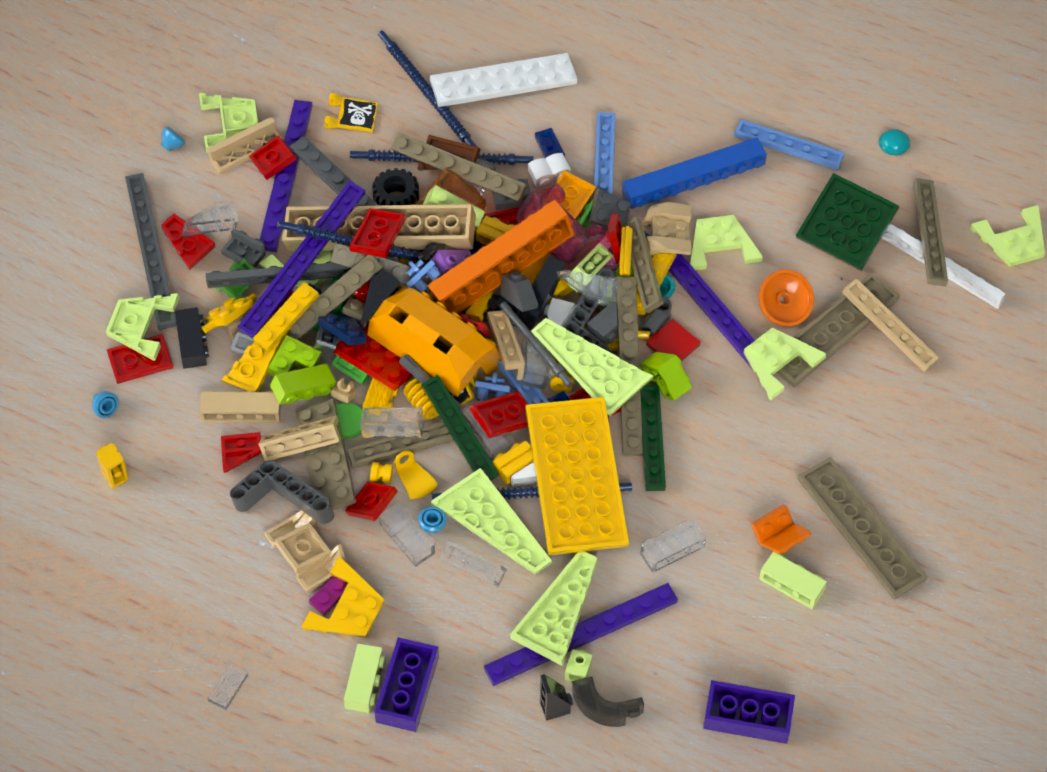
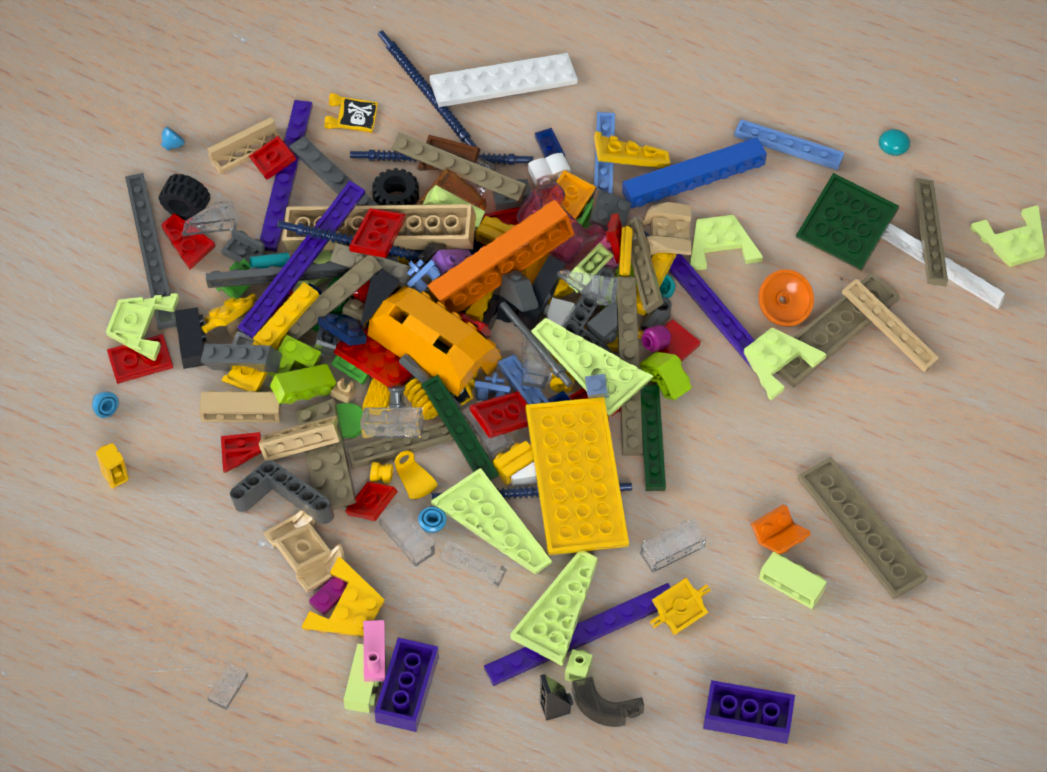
yellowish green wing [199,93,258,153] -> none
tan fence [487,310,525,380] -> none
none -> black tyre [158,174,211,221]
none -> dark grey arch [200,344,282,373]
none -> teal pin [250,252,290,269]
none -> bright pink piece [363,620,385,682]
none -> dark grey bush [388,385,406,408]
none -> sand blue brick [585,374,610,398]
none -> yellow wing [594,131,671,168]
none -> magenta head [642,325,671,352]
none -> yellow plate [650,577,711,635]

